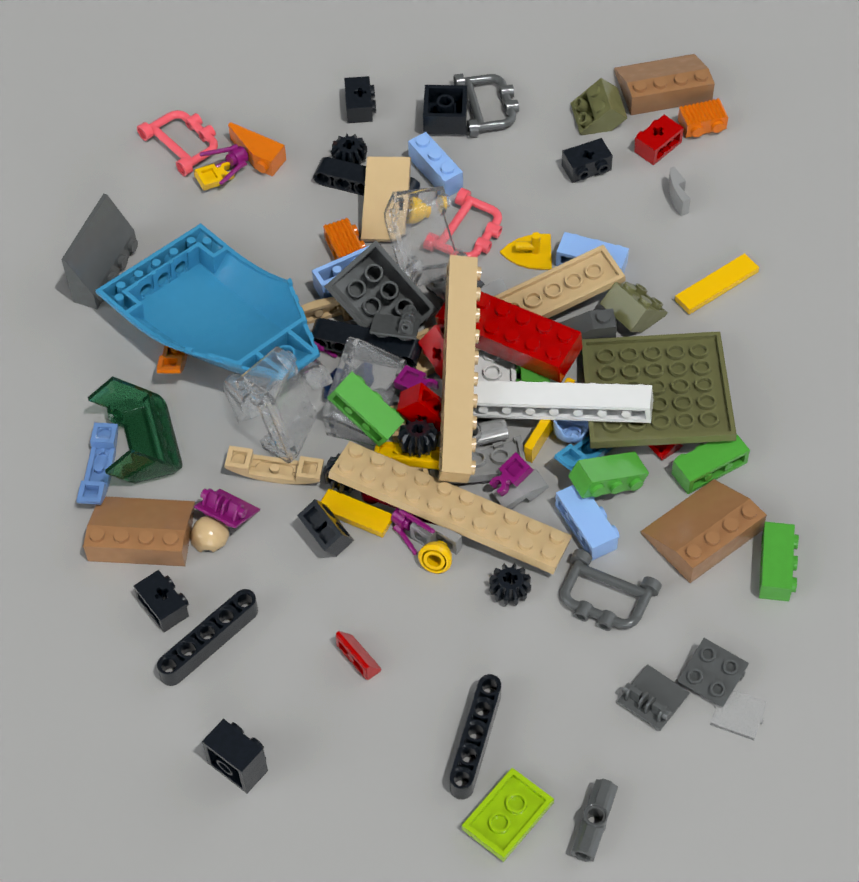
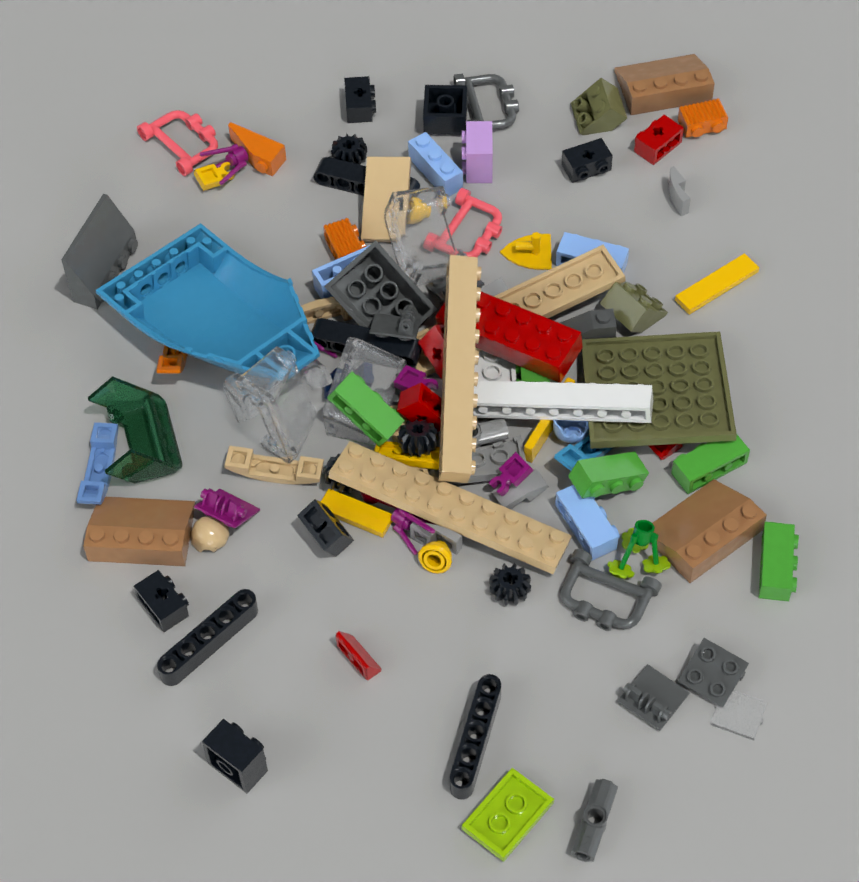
none -> lavender brick [462,121,493,183]
none -> plant [607,520,671,579]

